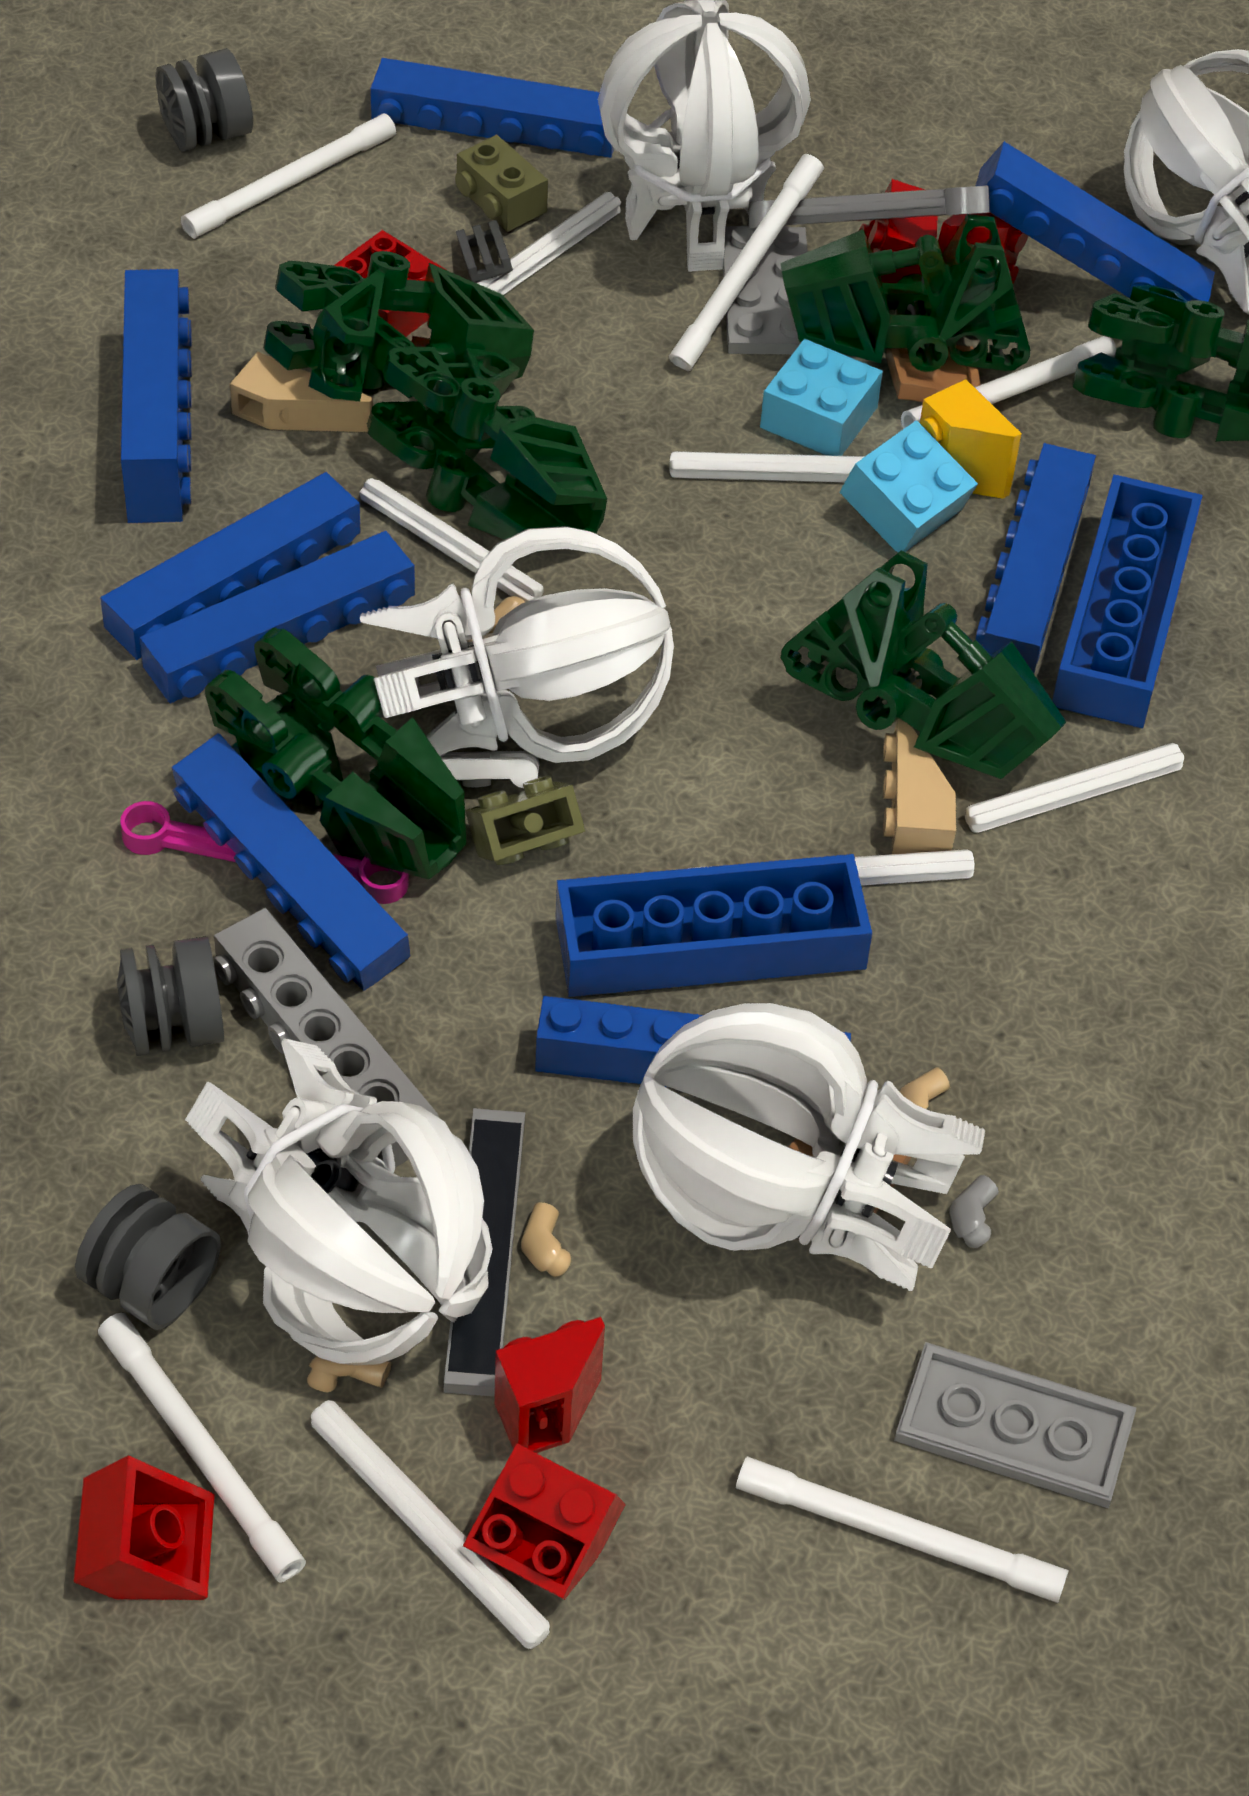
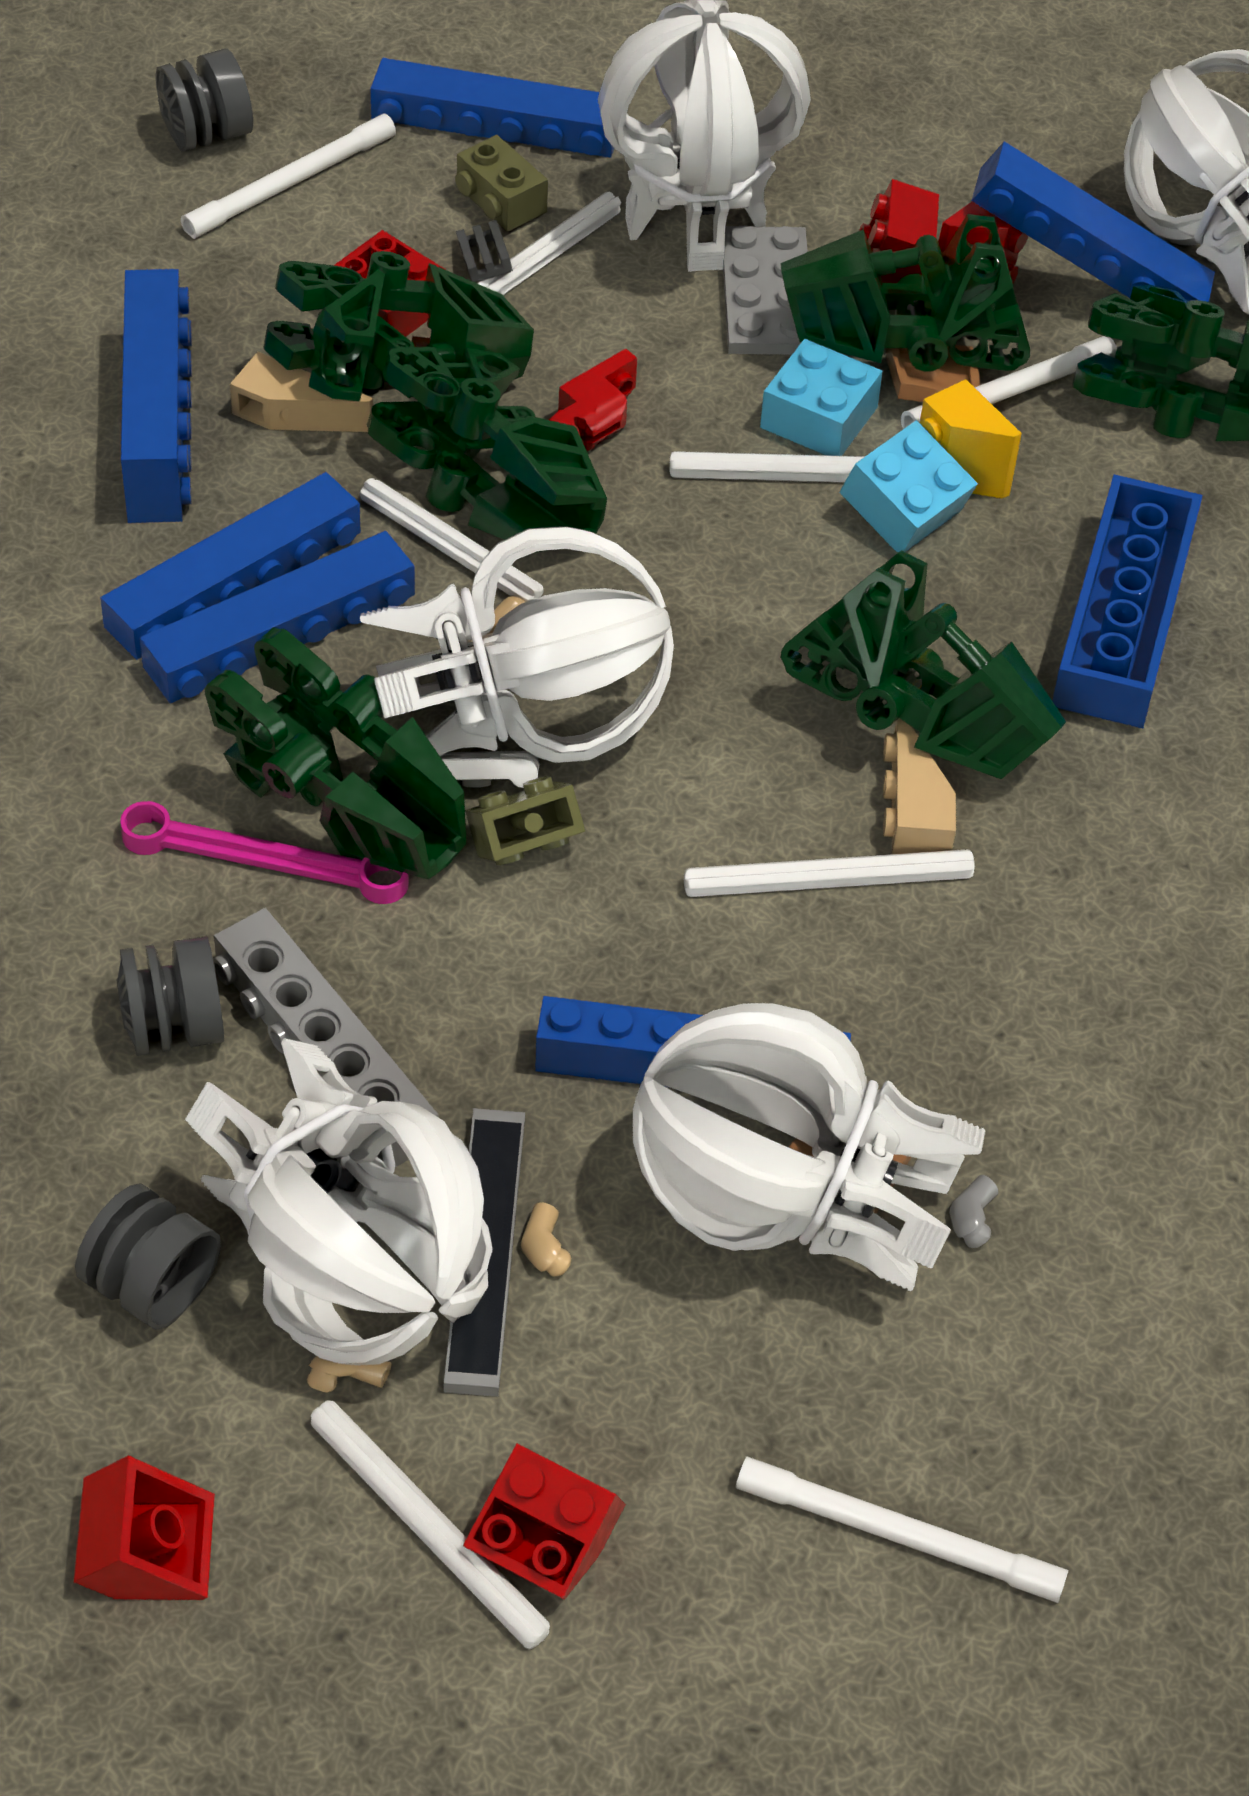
white piece [98,1313,306,1583] -> none
blue brick [172,733,411,991] -> none
red slope [494,1317,605,1453] -> none
blue brick [555,854,872,997] -> none
white piece [669,154,824,371] -> none
light grey piece [748,186,990,228] -> none
light grey tile [894,1342,1137,1509] -> none
tan arm [899,1067,950,1109] -> none
white axle [965,743,1184,833] -> none
blue brick [975,443,1096,674] -> none
none -> red plate [549,348,637,452]

